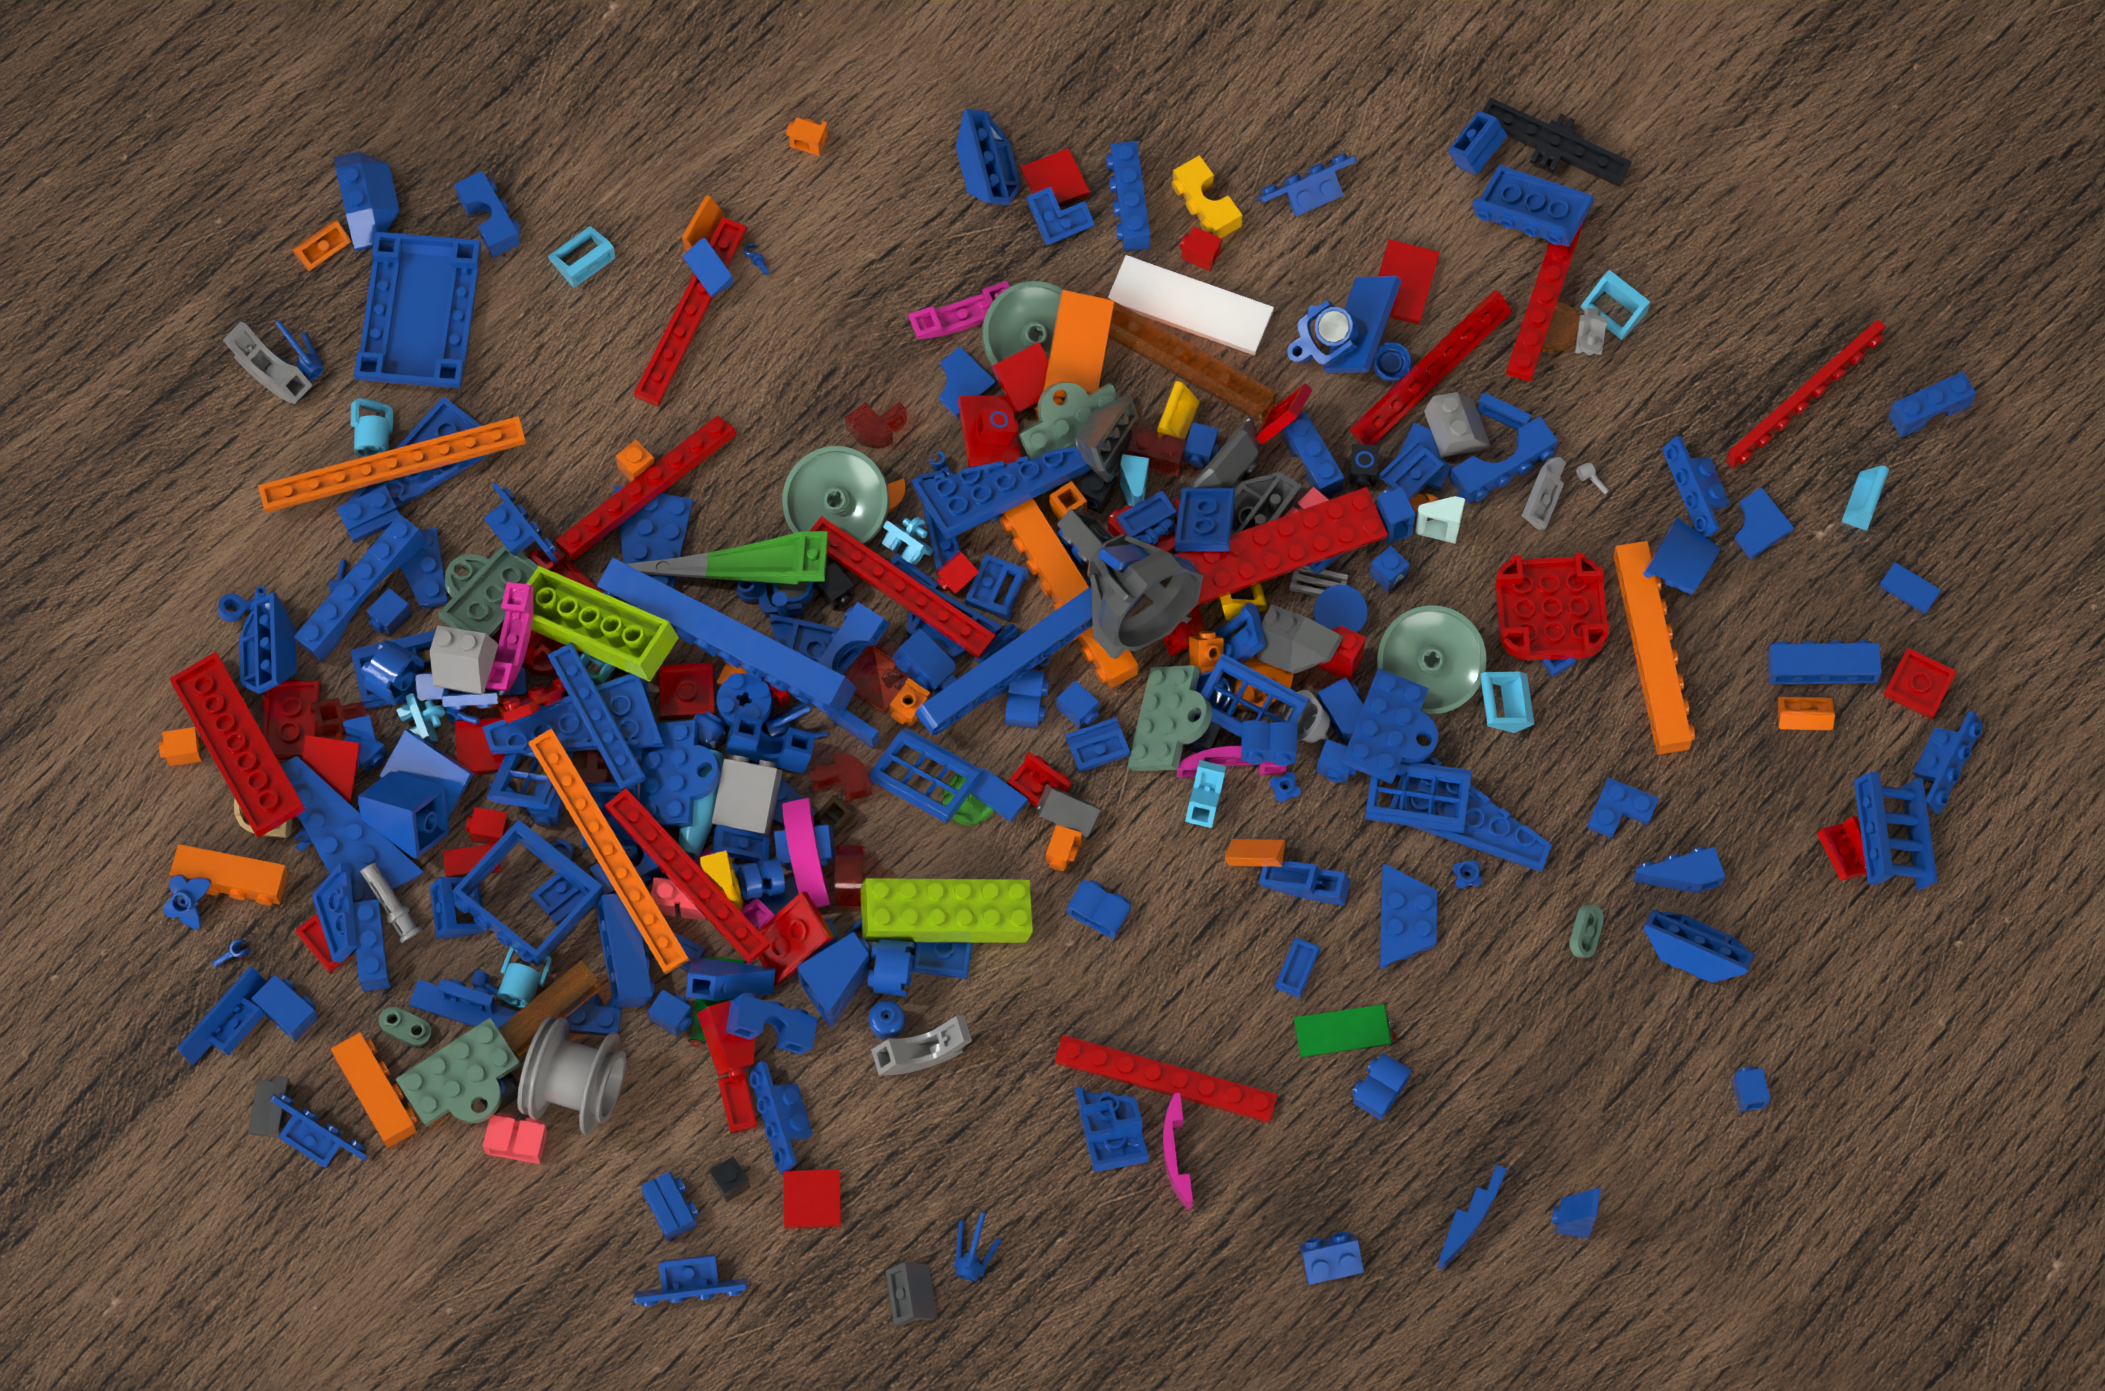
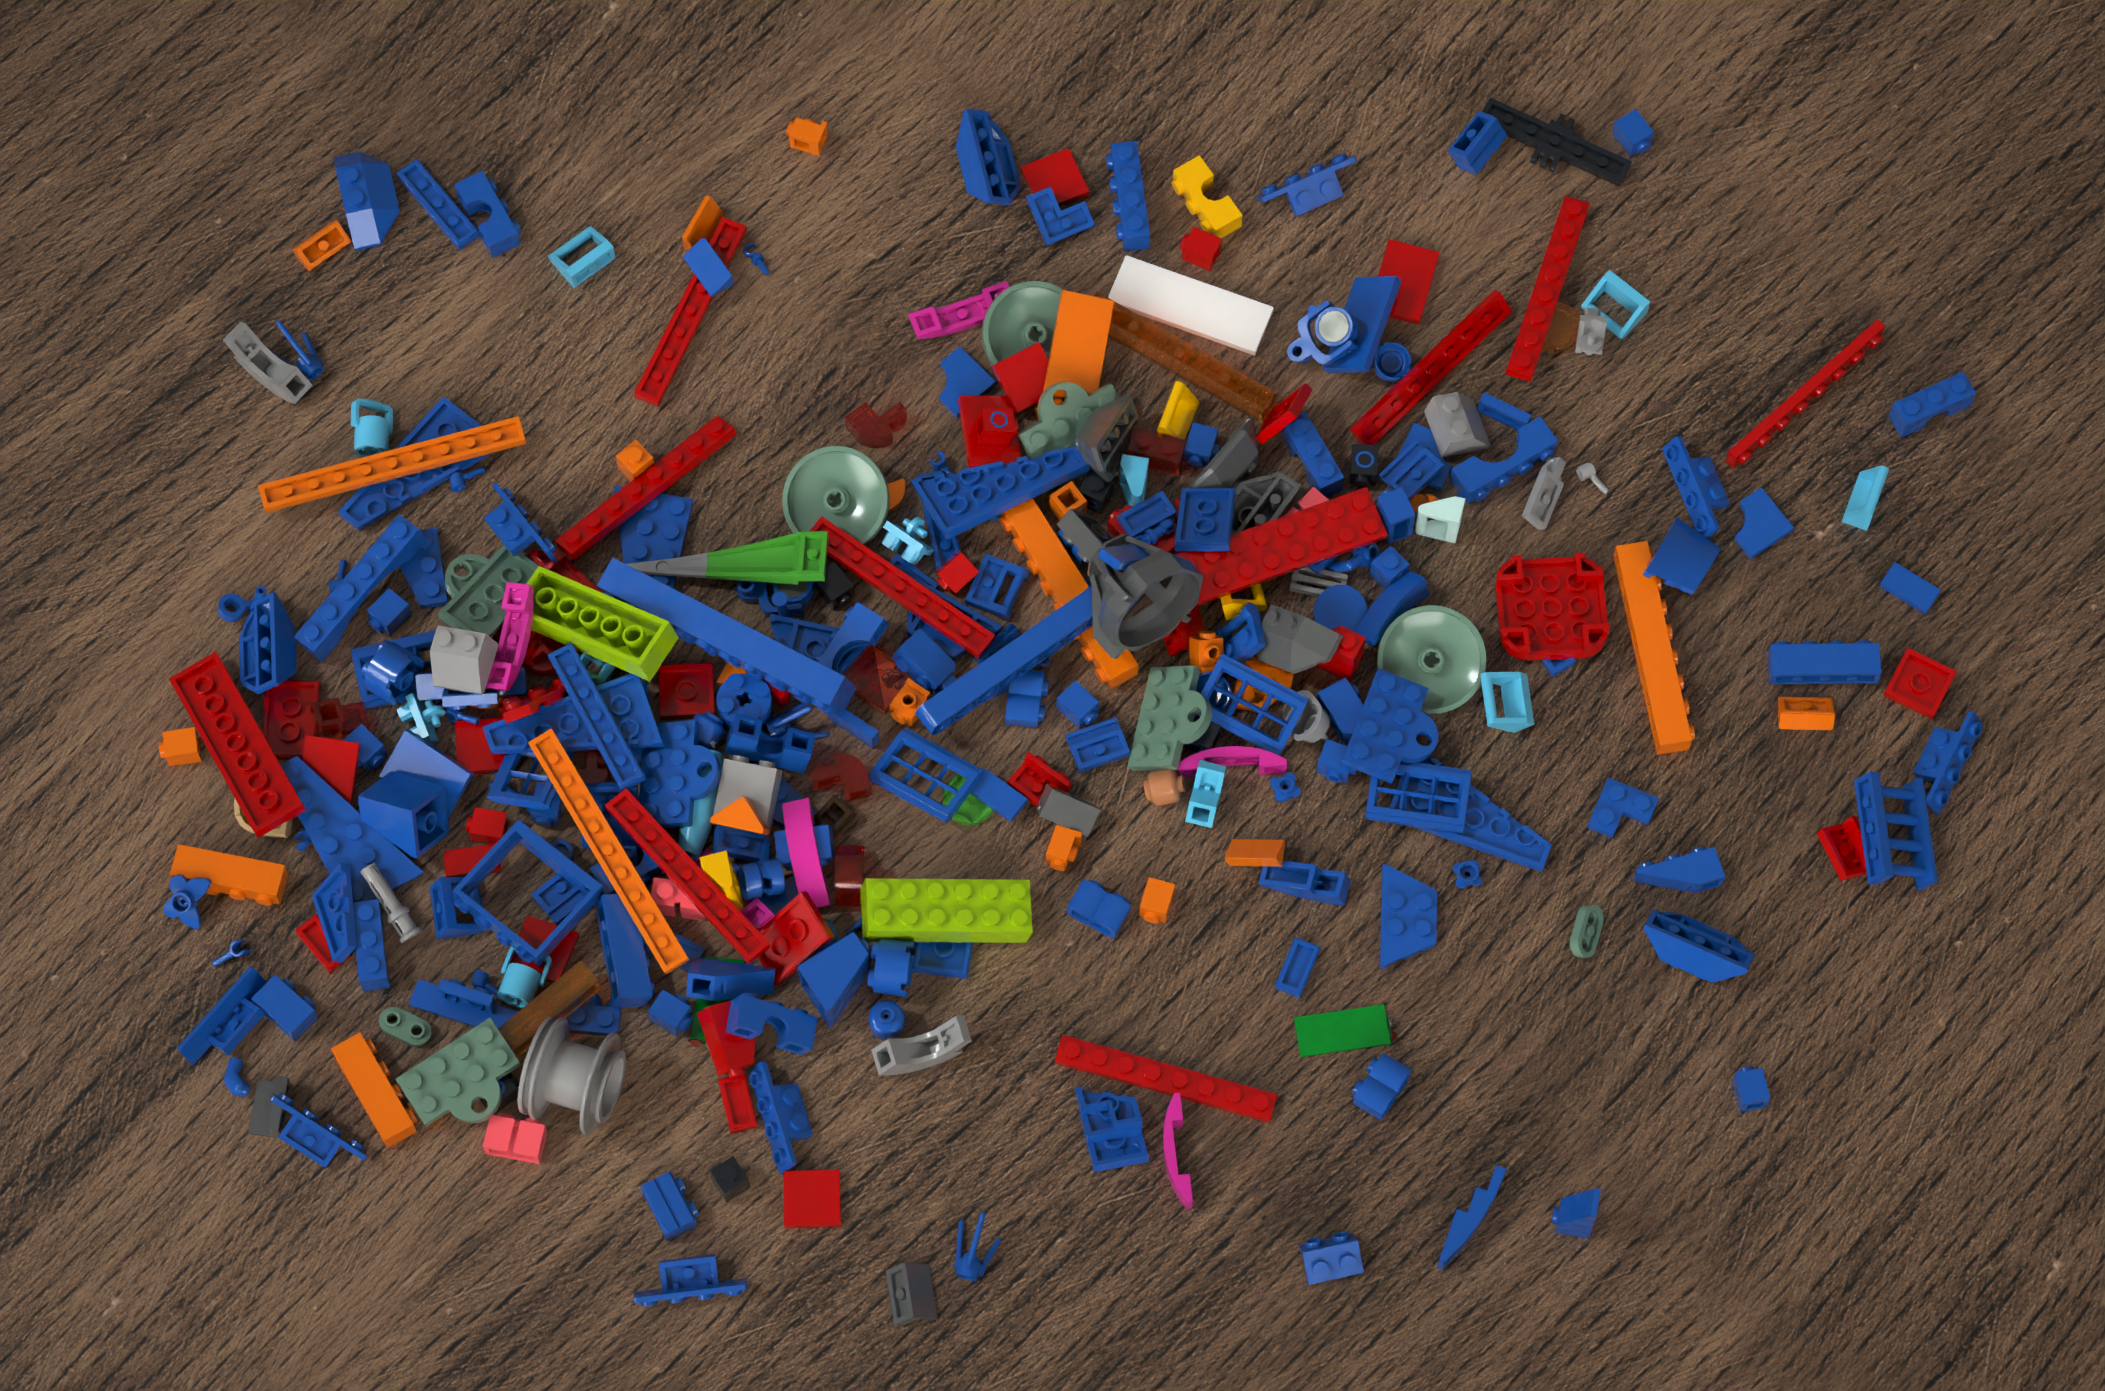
blue plate [337,485,399,544] -> none
blue slope [343,715,377,743] -> none
blue slope [354,232,481,389] -> none
blue brick [1241,720,1298,766] -> none
blue bracket [1472,165,1594,247] -> none
none -> blue arm [224,1057,250,1097]
none -> blue tile [396,159,480,251]
none -> blue hand [450,466,485,493]
none -> red tile [510,915,579,986]
none -> orange slope [710,796,769,835]
none -> orange brick [1139,877,1175,924]
none -> nougat head [1144,769,1186,806]
none -> blue plate [1327,542,1380,573]
none -> blue slope [1355,570,1429,646]
none -> blue brick [1612,109,1654,157]

